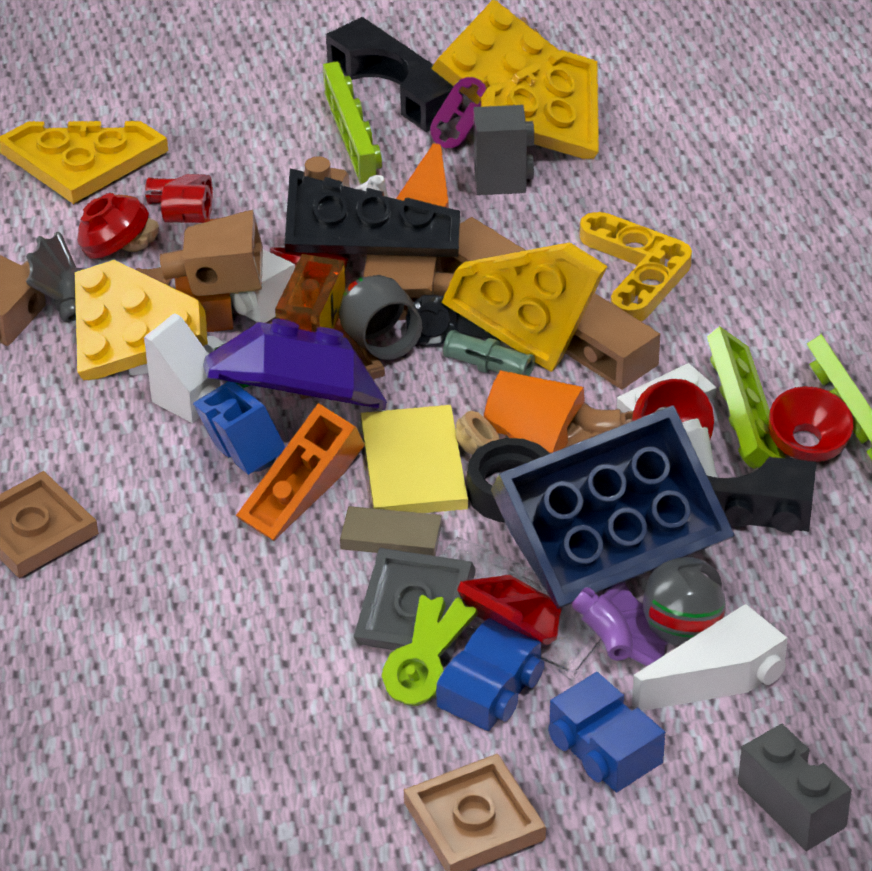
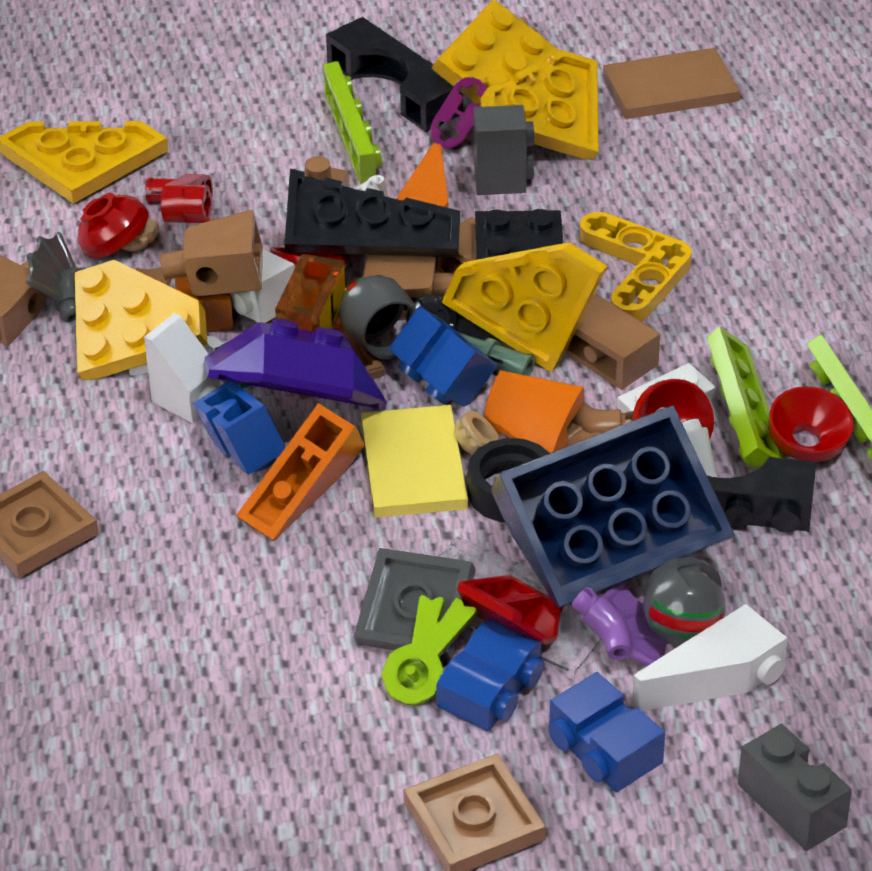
dark tan tile [340,506,442,556] -> none
none -> blue brick [388,306,498,407]
none -> black plate [475,209,563,260]
none -> medium nougat tile [603,48,740,120]

